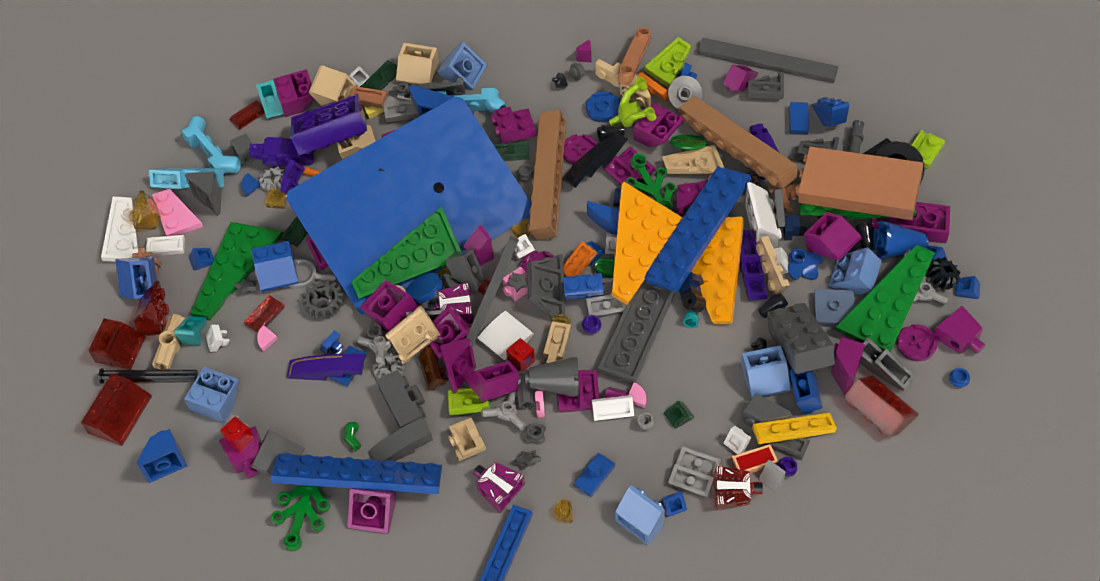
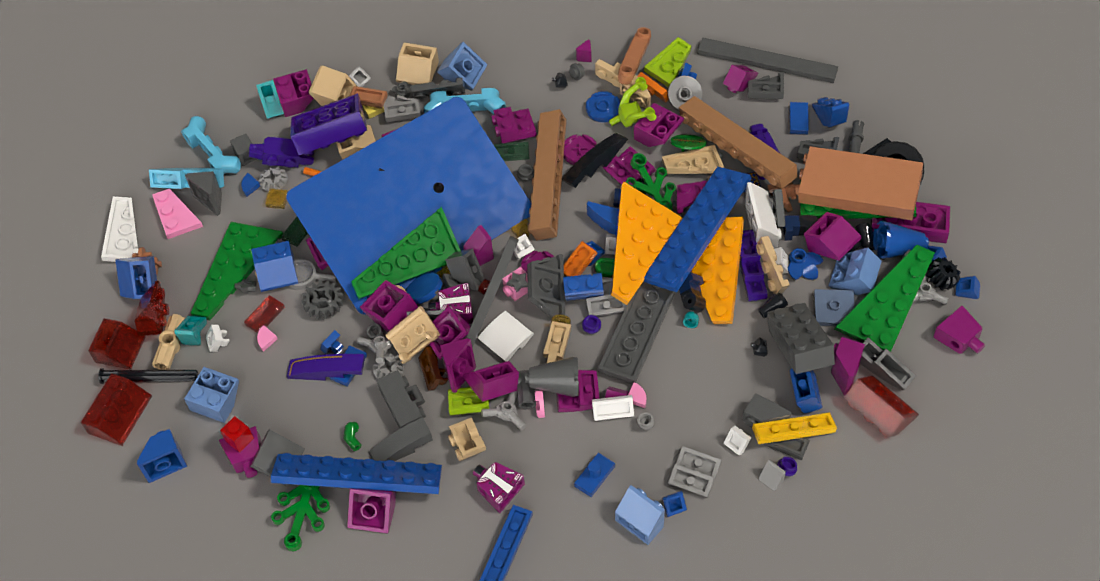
clear yellow slope [129,191,161,229] -> none
white tile [146,235,185,256] -> none
blue slope [189,248,214,270] -> none
clear red tile [229,100,265,130] -> none
dark purple slope [280,159,305,194] -> none
clear green tile [360,60,397,91] -> none
blue slope [409,85,455,116] -> none
red brick [506,338,535,371] -> none
dark grey piece [517,450,541,466] -> none
dark grey plate [525,423,546,443] -> none
clear yellow plate [554,500,573,523] -> none
black cone [597,125,625,141] -> none
clear green slope [664,400,694,429] -> none
clear red torso [714,466,763,510] -> none
red tile [732,444,778,477] -> none
medium blue slope [740,345,791,399] -> none
magenta tile [897,324,938,362] -> none
lime plate [911,130,946,170] -> none
blue plate [949,368,970,388] -> none

